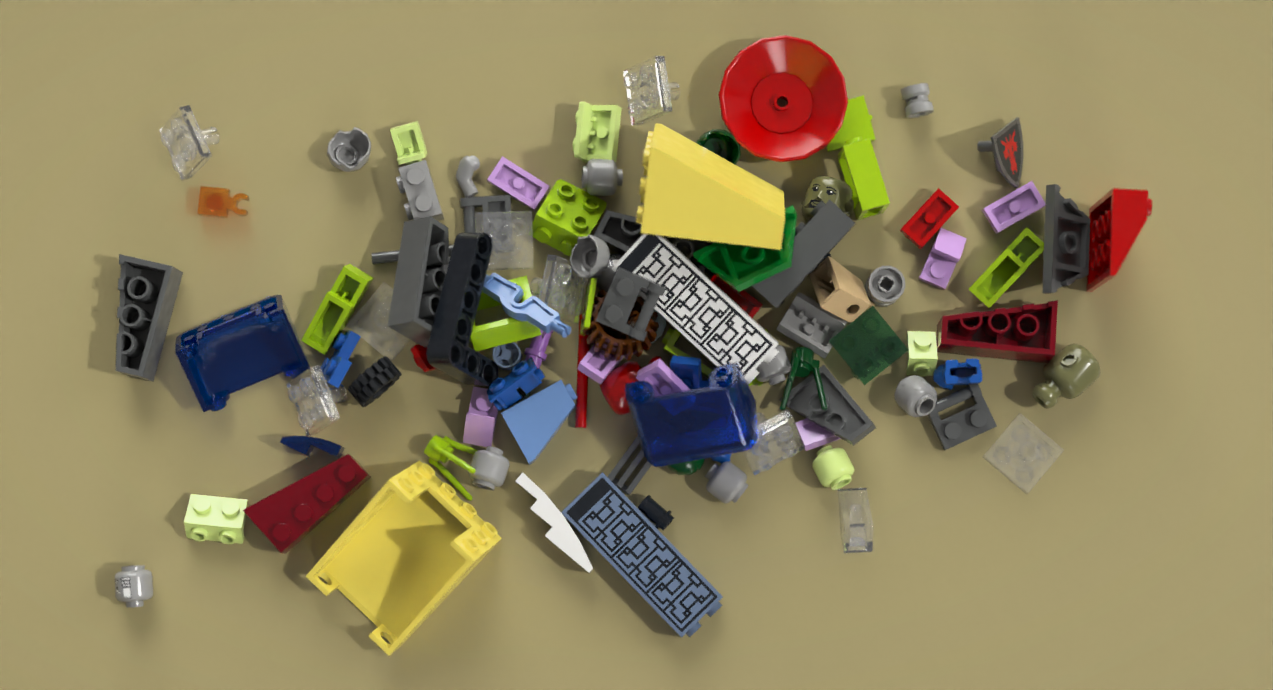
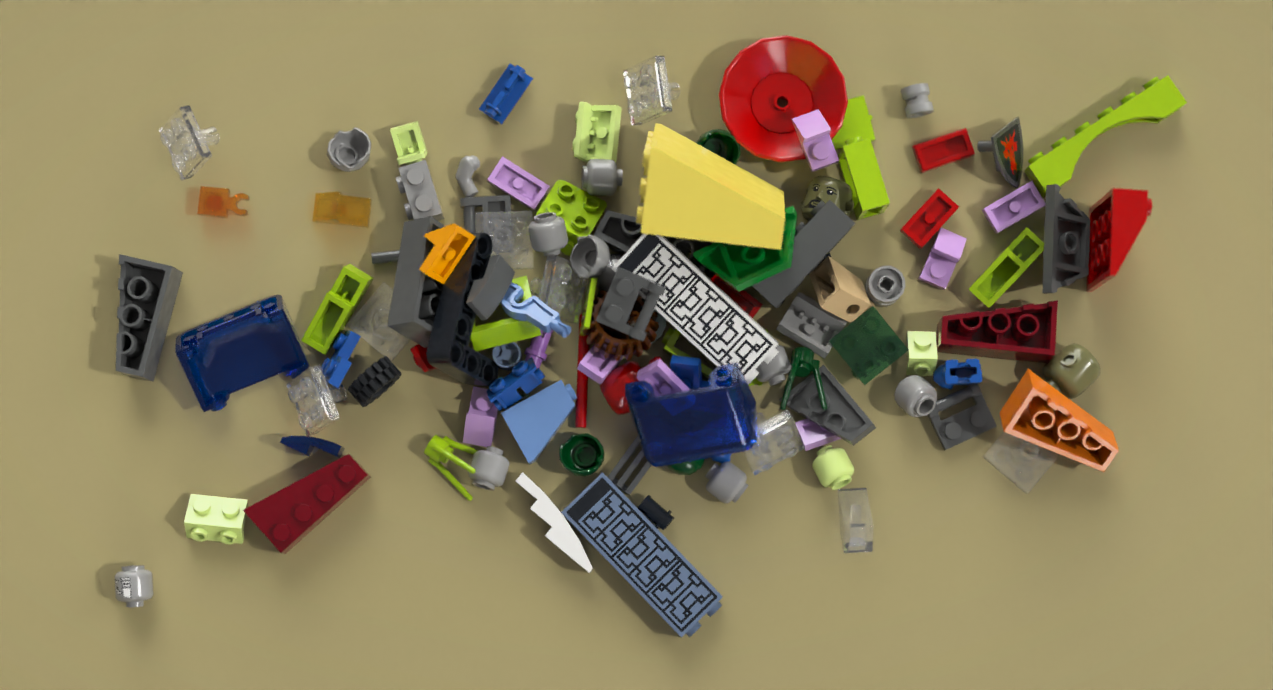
light yellow windscreen [306,460,502,656] -> none
none -> clear yellow slope [312,191,372,228]
none -> light orange slope [419,223,476,284]
none -> dark grey slope [466,254,515,320]
none -> blue hinge [479,64,533,124]
none -> light grey head [529,212,568,256]
none -> dark green hair [559,433,605,477]
none -> lavender slope [792,109,839,172]
none -> red tile [912,128,975,174]
none -> orange wedge [999,369,1119,472]
none -> lime arch [1024,75,1187,198]

